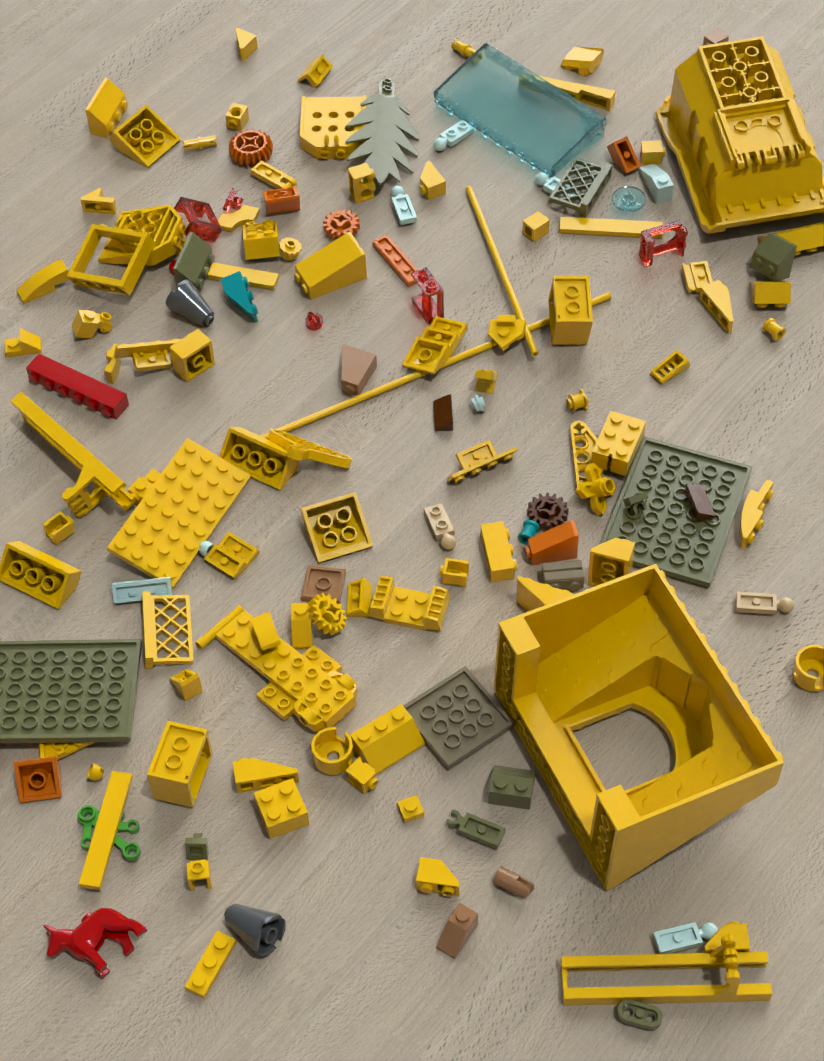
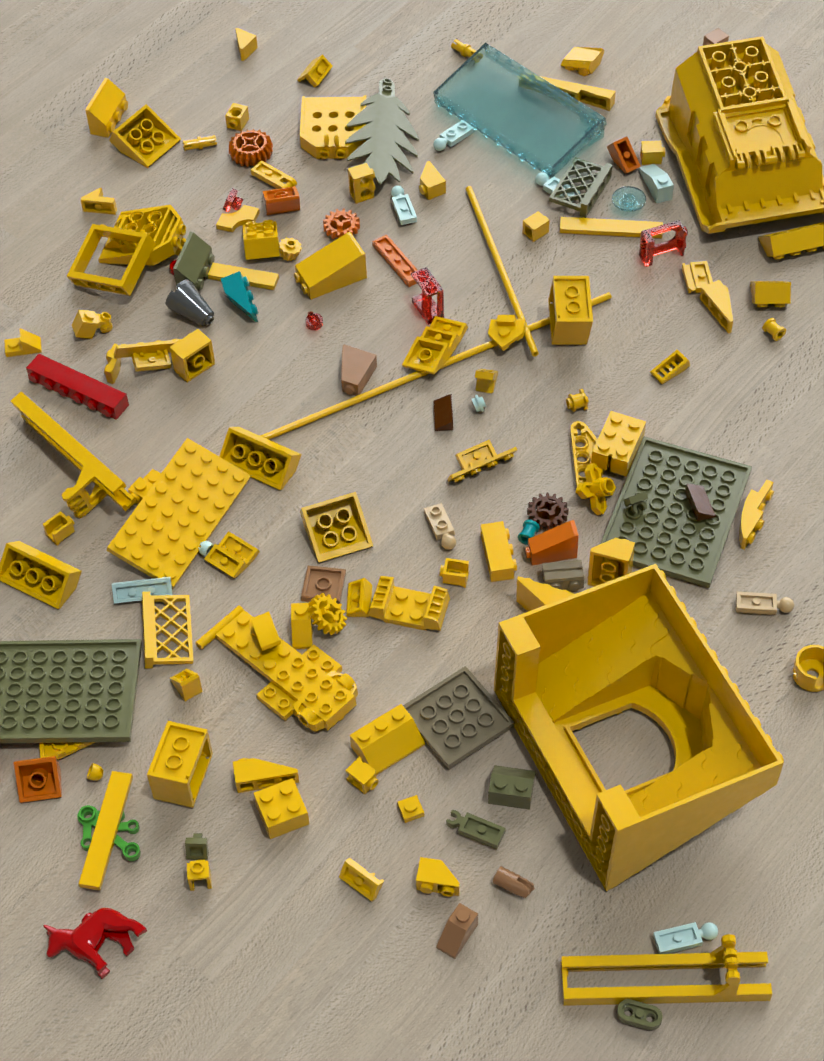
yellow slope [16,259,70,303] -> none
clear red panel [174,197,222,242] -> none
yellow plate [184,931,237,999] -> none
dark grey cone [224,903,286,956] -> none
yellow beam [268,429,352,468] -> none
yellow piece [311,727,354,775] -> none
yellow slope [703,922,750,953] -> none
olive slope [750,232,797,281] -> none
none -> yellow plate [339,858,384,901]

